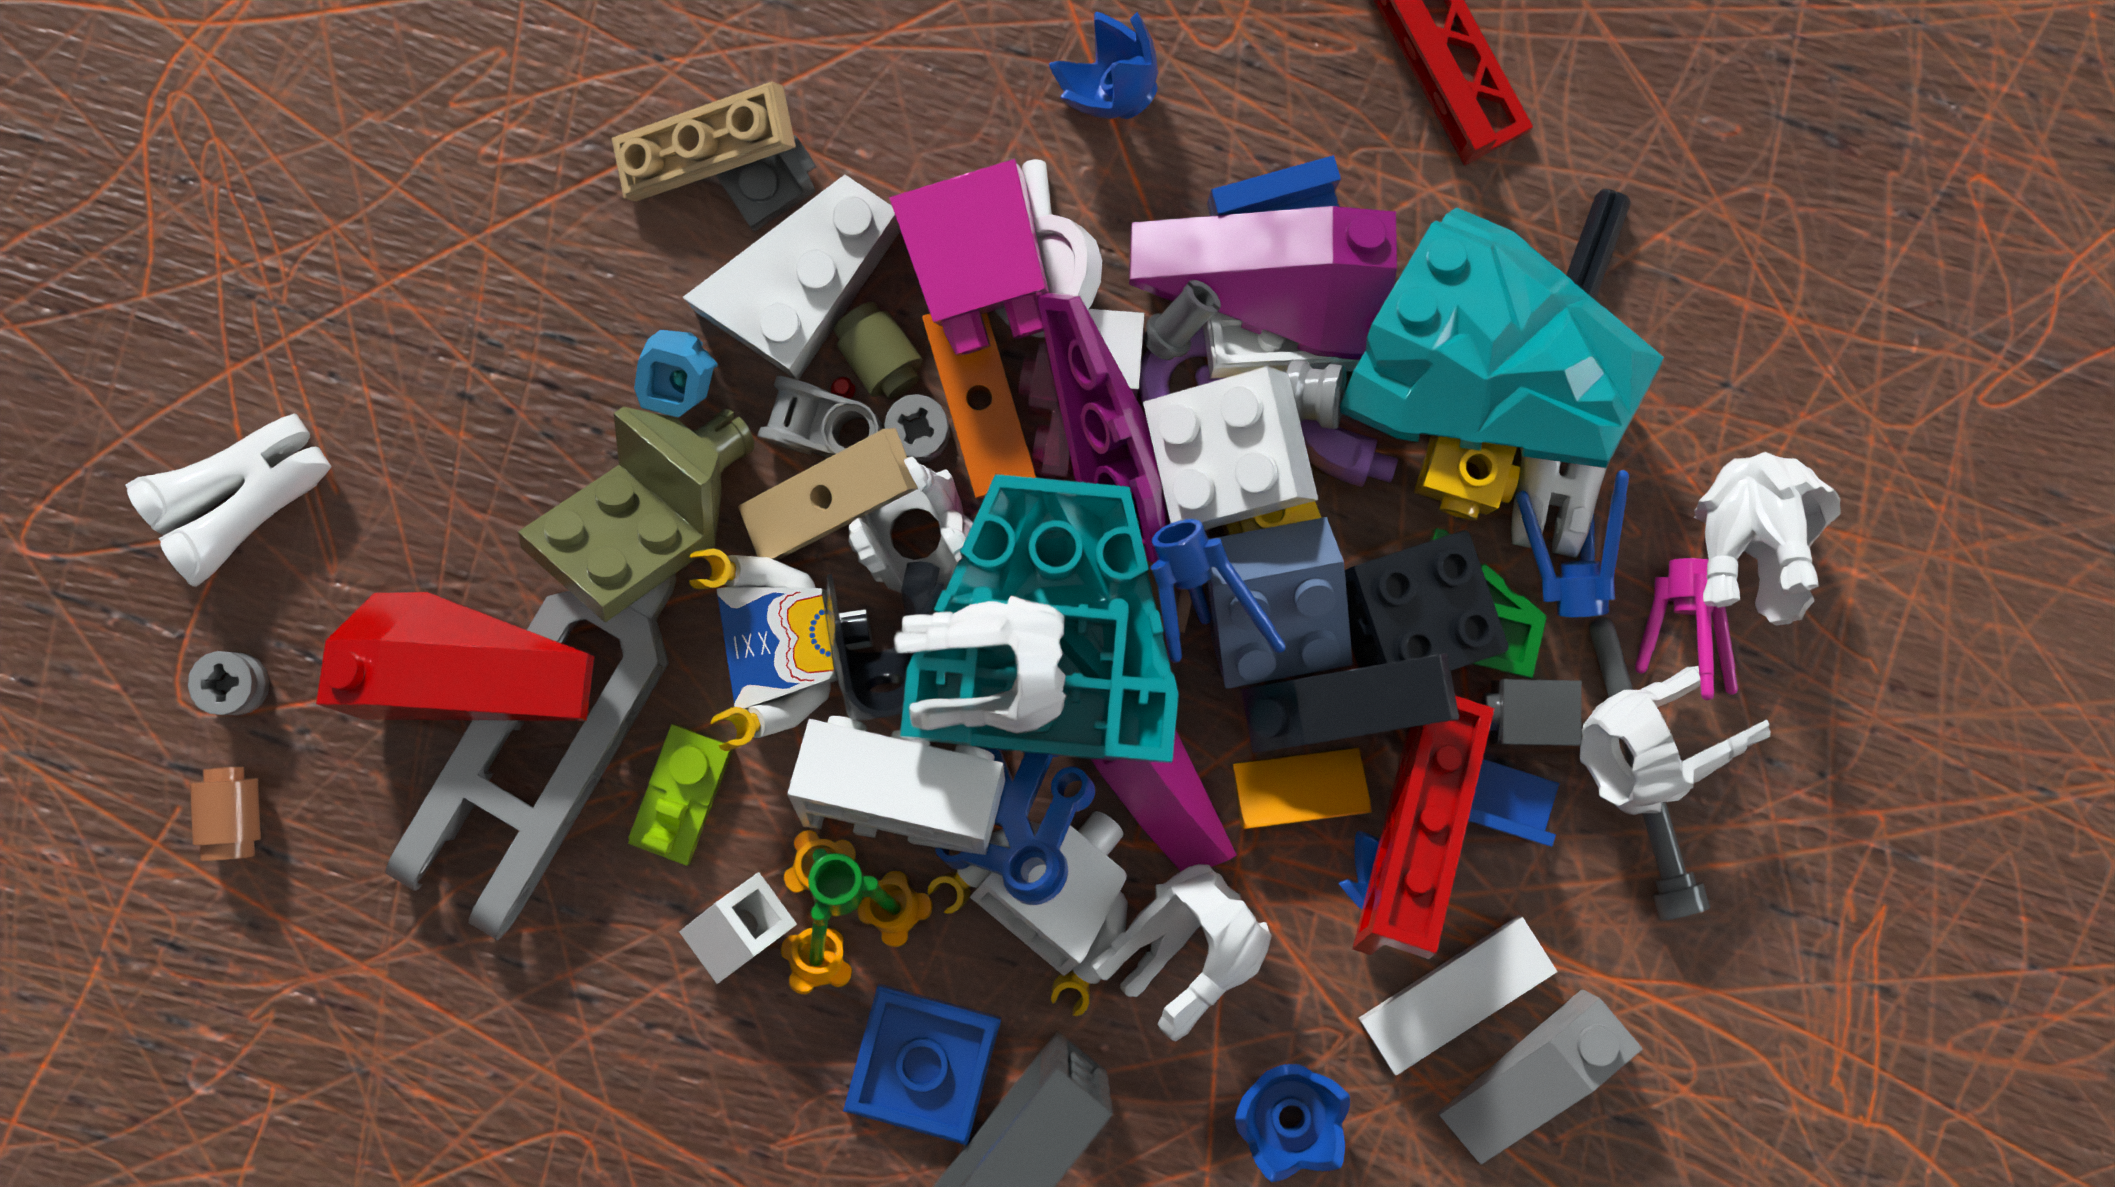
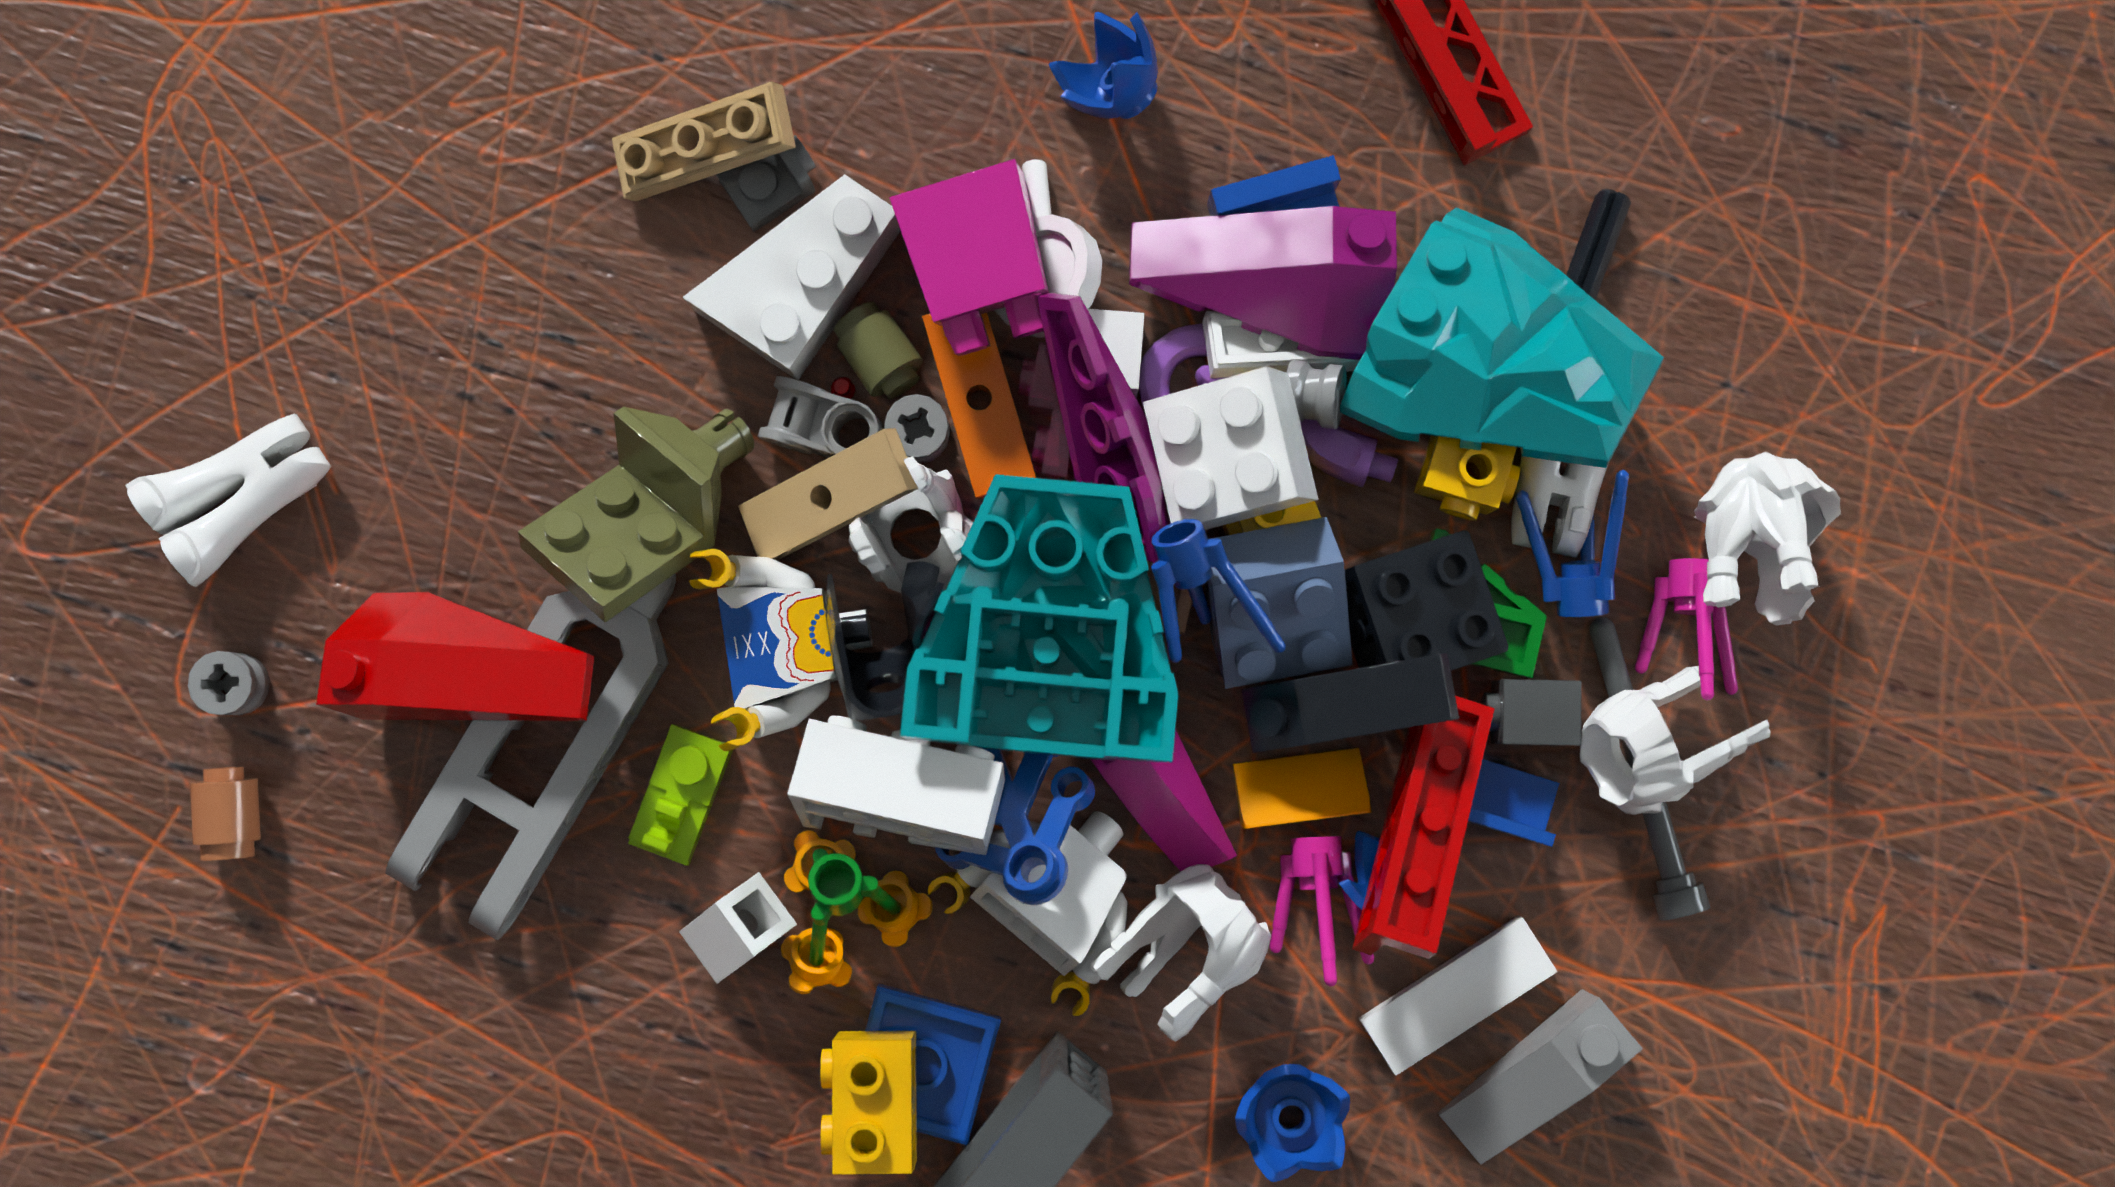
dark azure rock [634,330,718,418] -> none
white piece [895,596,1066,733] -> none
dark grey pin [1144,280,1221,360] -> none
none -> yellow brick [820,1031,917,1174]
none -> dark pink plant [1269,836,1374,986]

